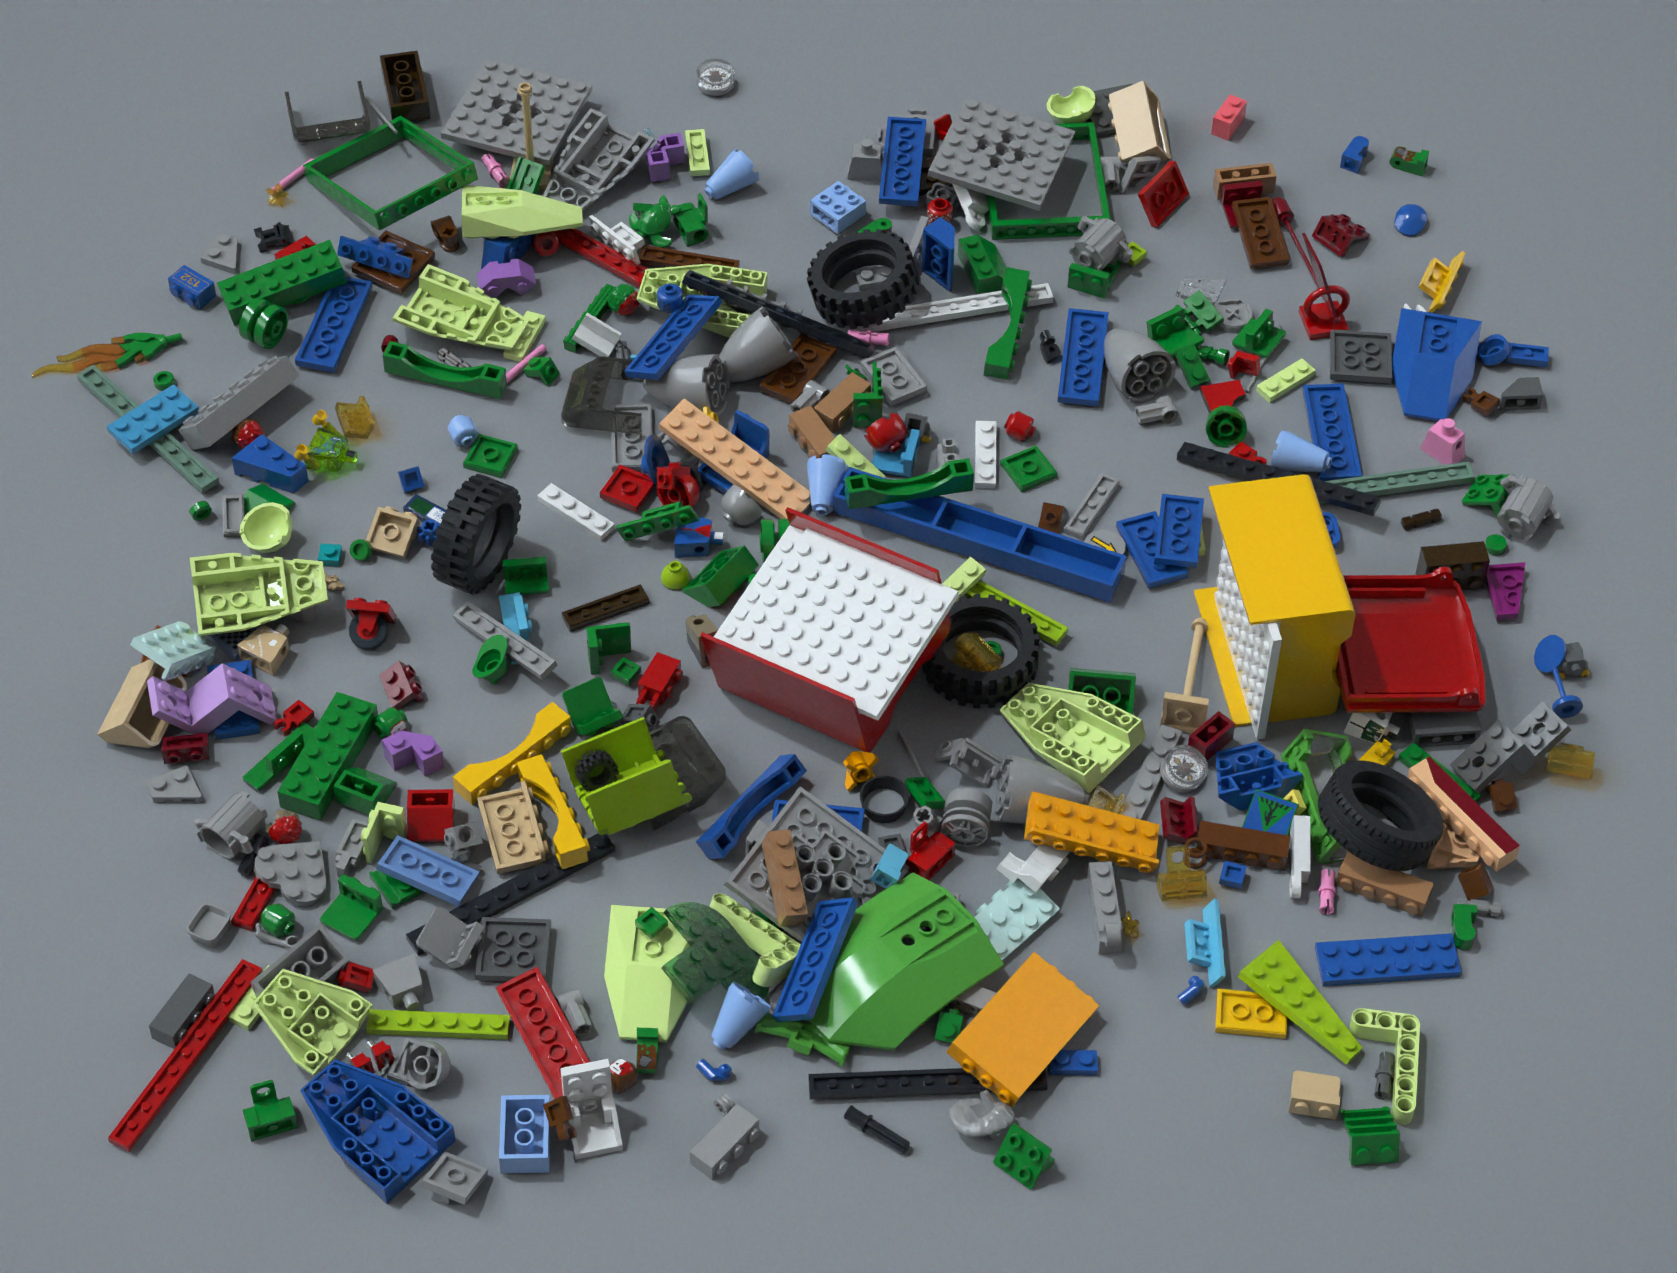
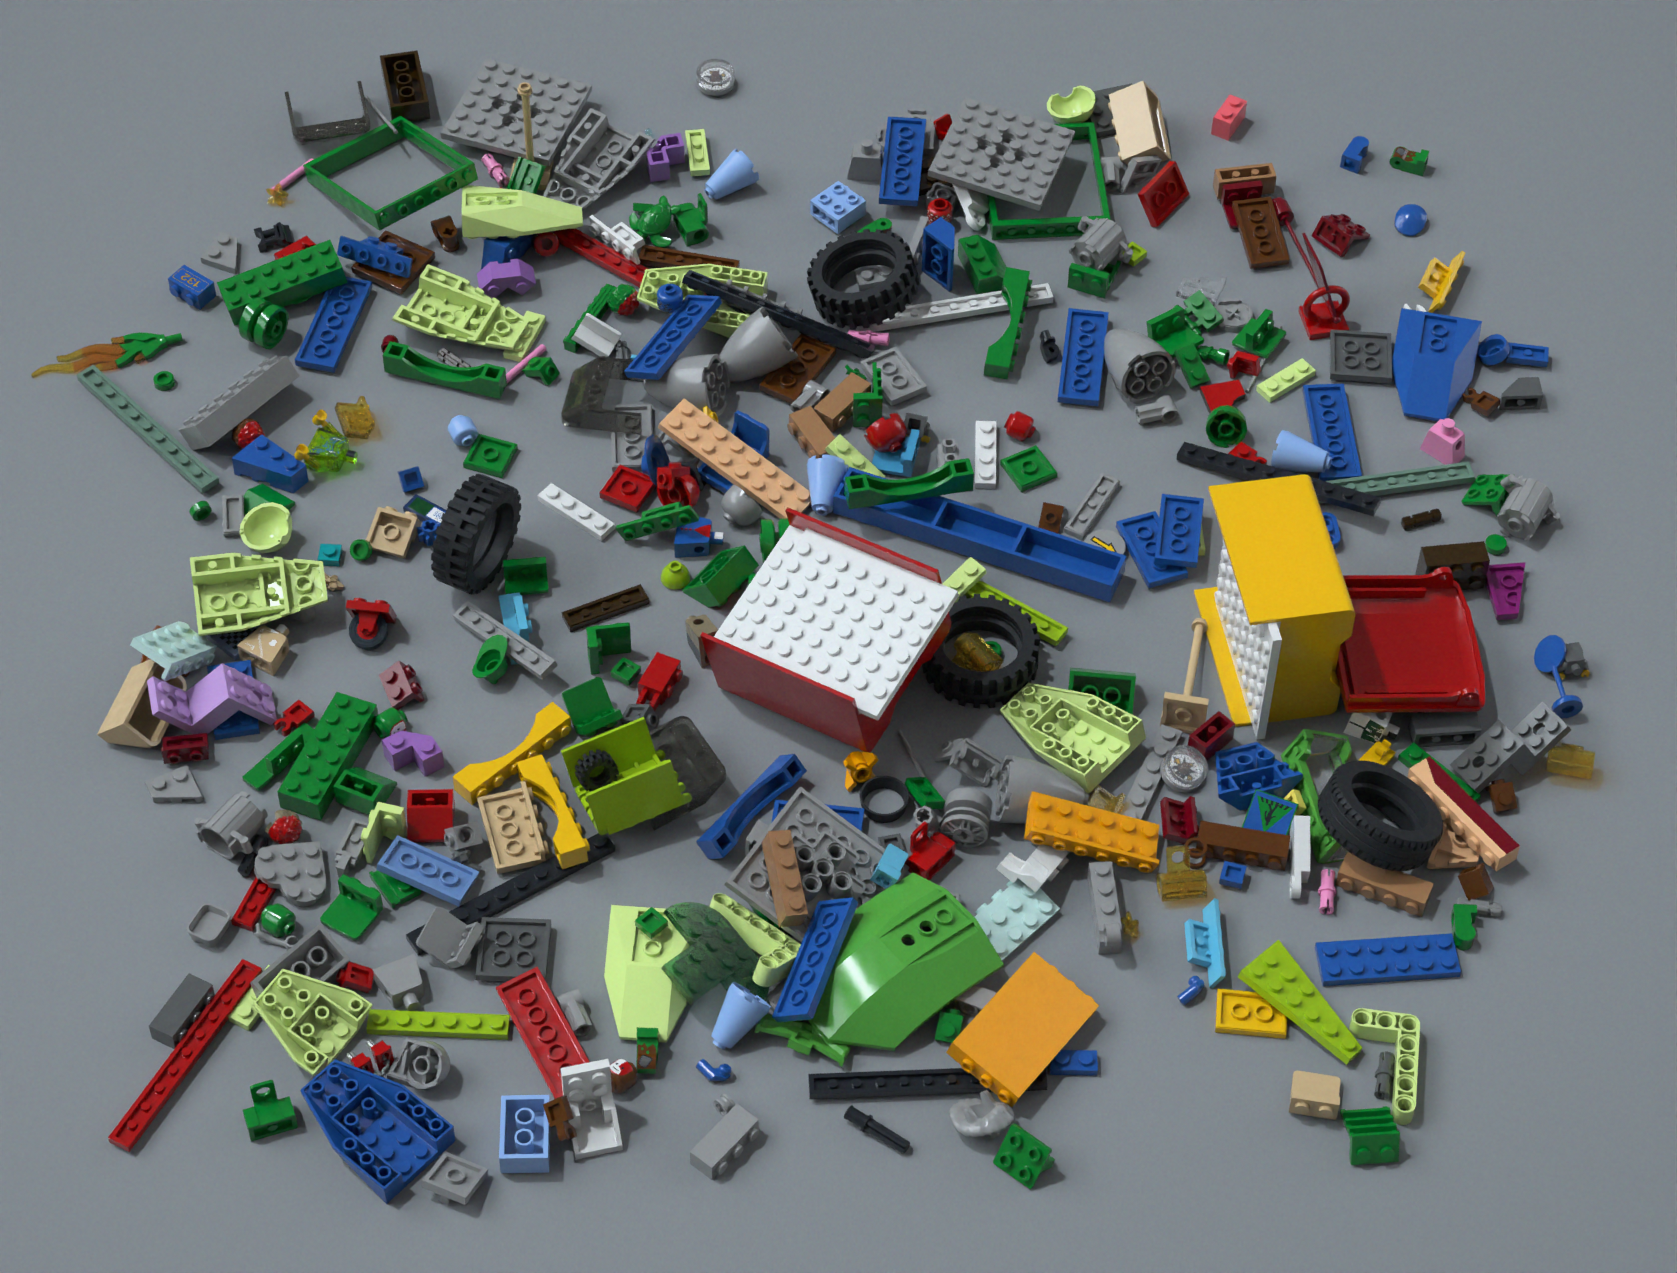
dark azure plate [106,384,199,455] -> none

